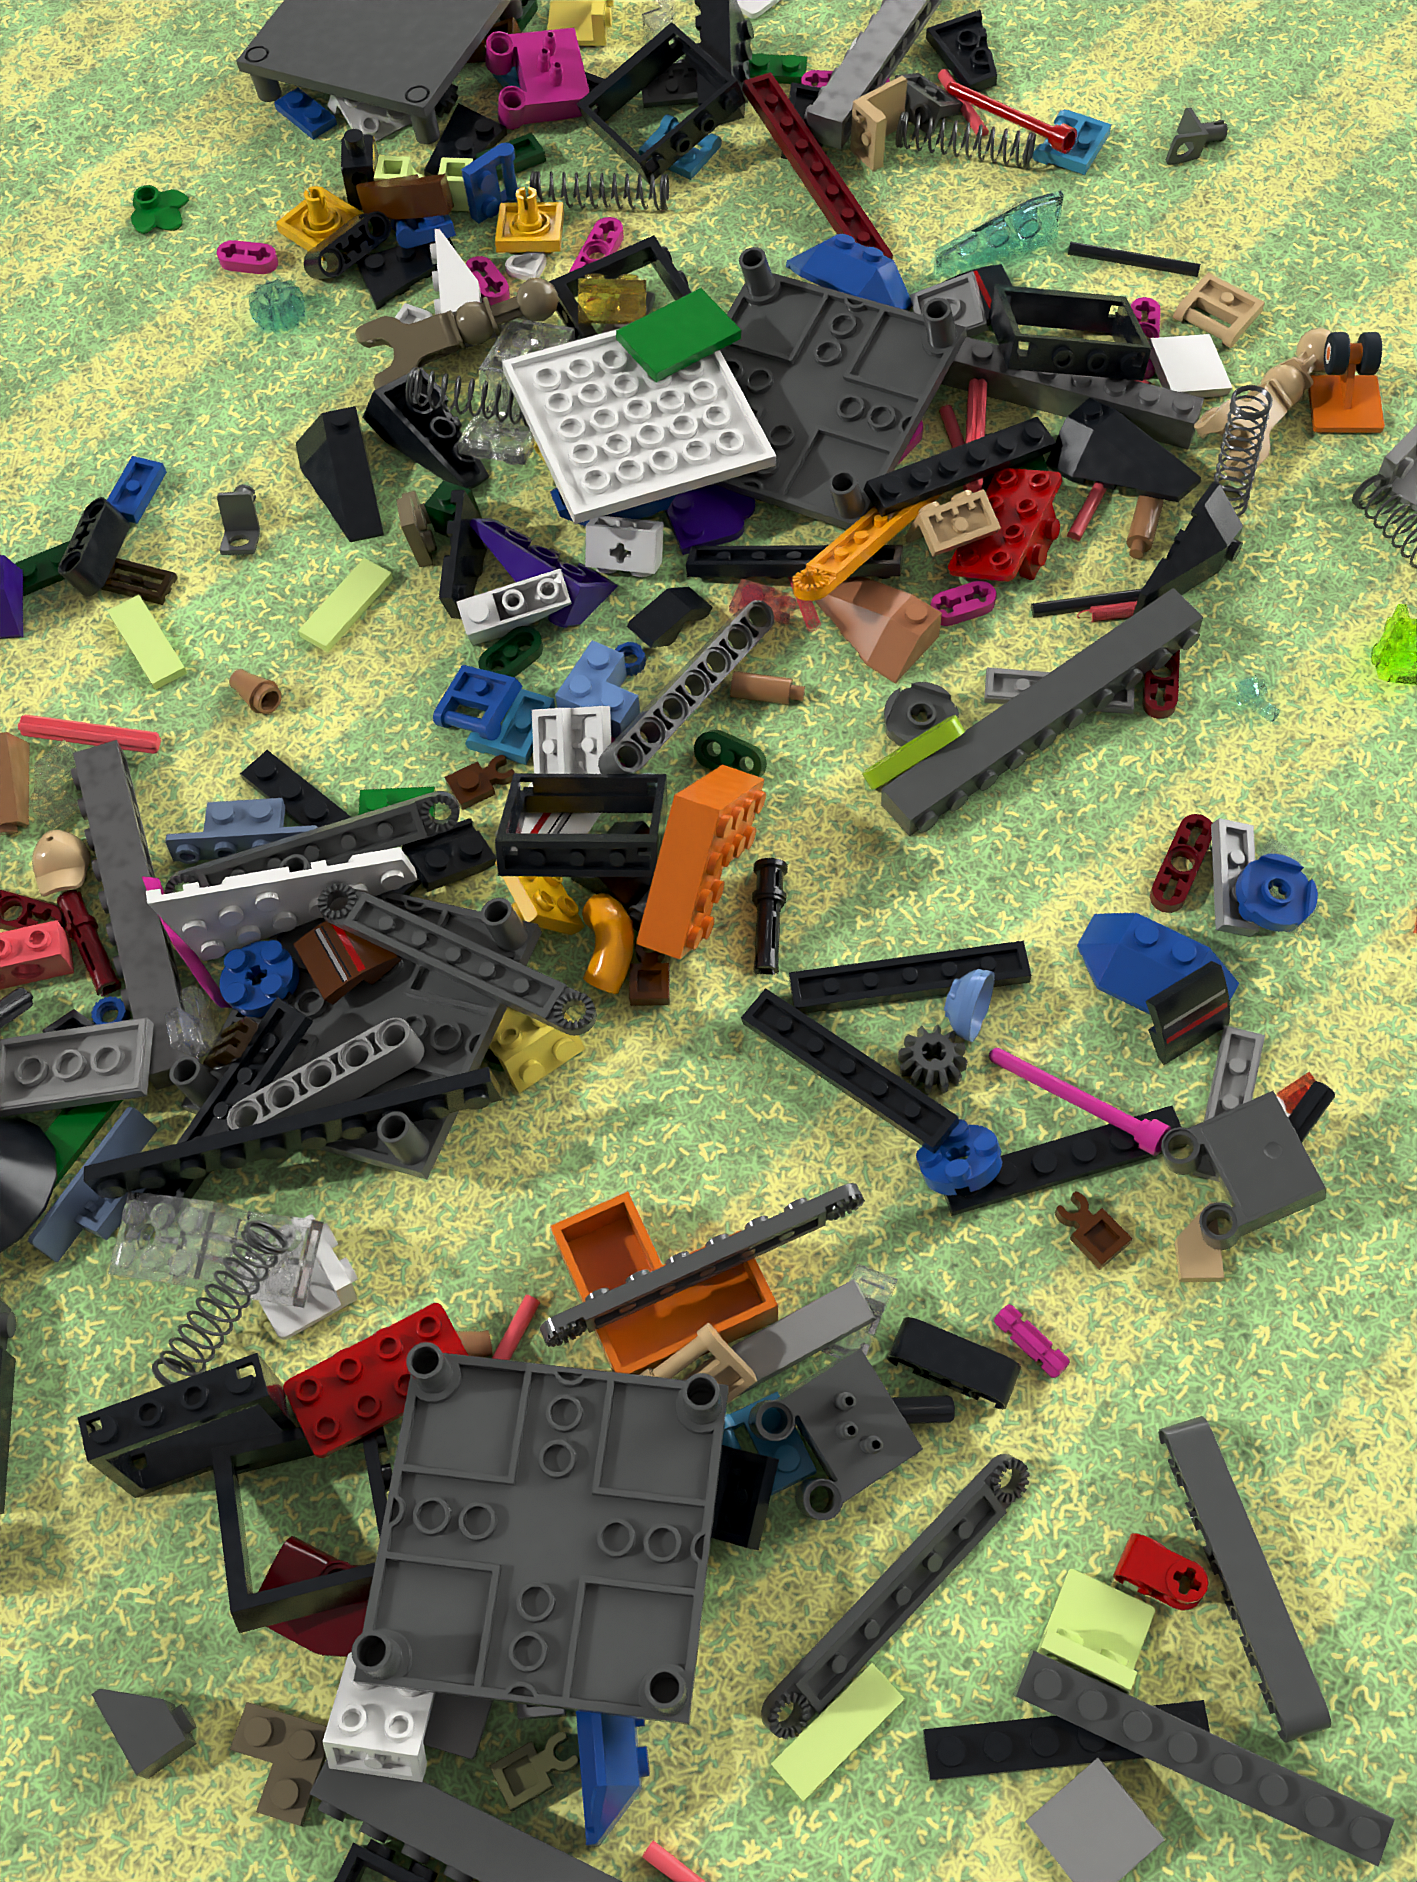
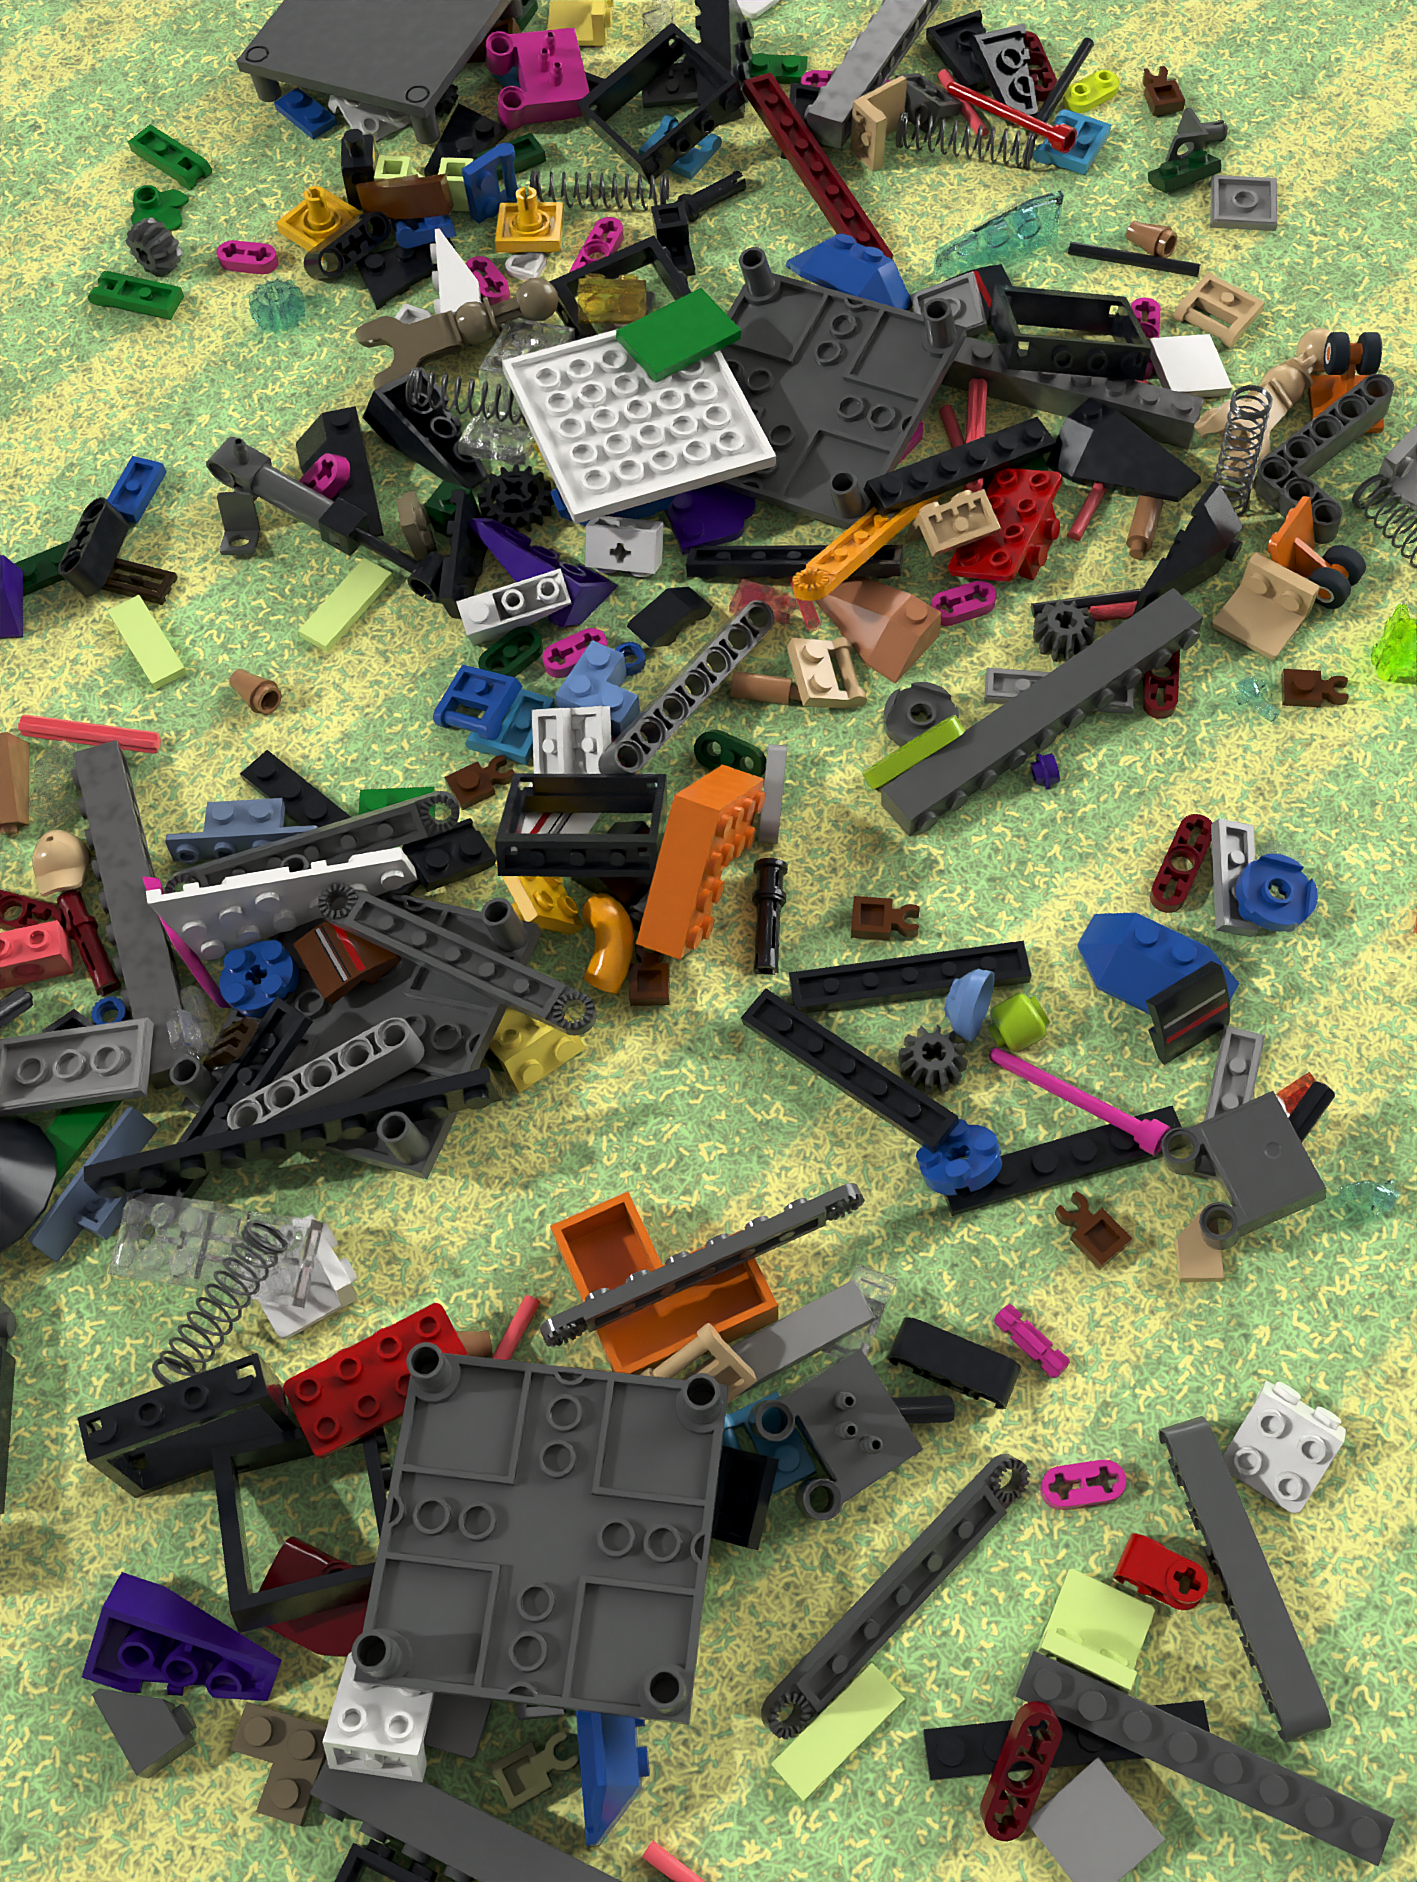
none -> dark purple wedge [81,1572,282,1701]
none -> green plate [88,271,184,320]
none -> dark grey gear [125,217,183,277]
none -> green plate [128,124,212,191]
none -> piece [206,437,444,602]
none -> dark pink beam [299,453,350,499]
none -> black gear [477,464,554,532]
none -> dark pink beam [542,628,608,678]
none -> black slope [651,201,696,276]
none -> black pin [674,171,746,223]
none -> light grey beam [759,744,787,844]
none -> tan plate [787,637,867,709]
none -> reddish brown plate [851,896,920,940]
none -> wing [969,23,1038,126]
none -> dark red beam [980,1701,1062,1841]
none -> lime head [987,993,1050,1053]
none -> dark red beam [1023,31,1057,102]
none -> black bar [1026,37,1094,139]
none -> dark purple plate [1030,753,1060,789]
none -> dark grey gear [1033,599,1096,661]
none -> dark pink beam [1040,1460,1126,1510]
none -> neon yellow plate [1063,70,1120,113]
none -> medium nougat cone [1126,221,1178,258]
none -> reddish brown plate [1142,66,1185,116]
none -> dark green plate [1148,150,1221,193]
none -> light grey tile [1210,175,1278,231]
none -> tan bracket [1211,552,1320,660]
none -> white bracket [1222,1380,1346,1513]
none -> dark grey beam [1254,374,1394,544]
none -> plate [1268,496,1366,609]
none -> reddish brown plate [1281,669,1349,708]
none -> clear light blue plate [1336,1179,1401,1217]

